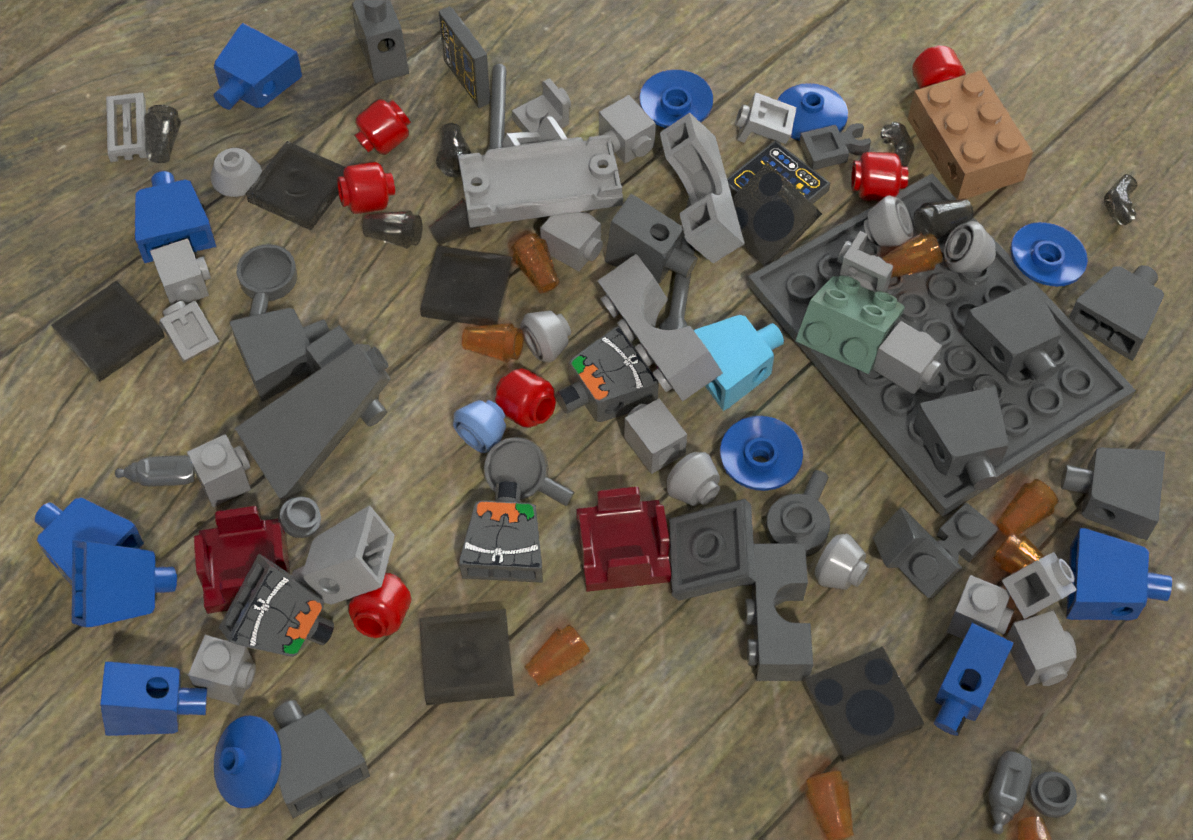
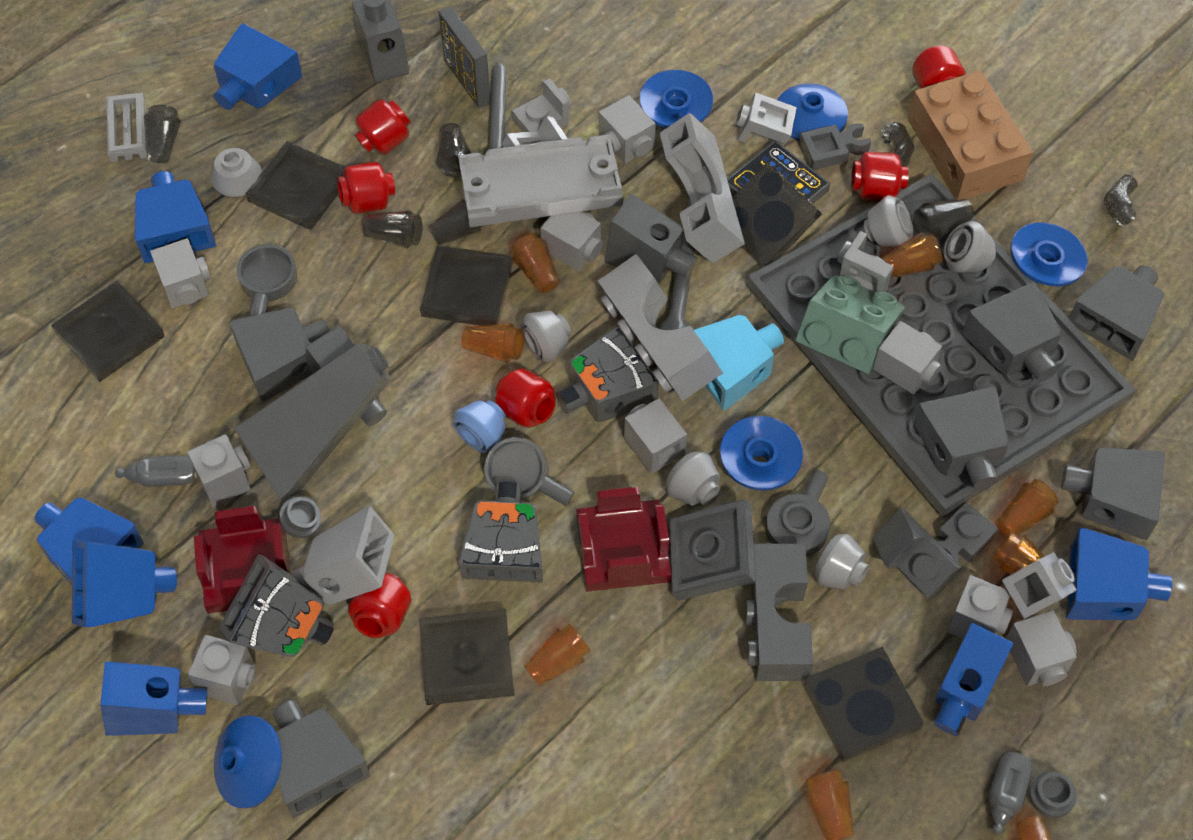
light grey bracket [159,300,220,363] -> none

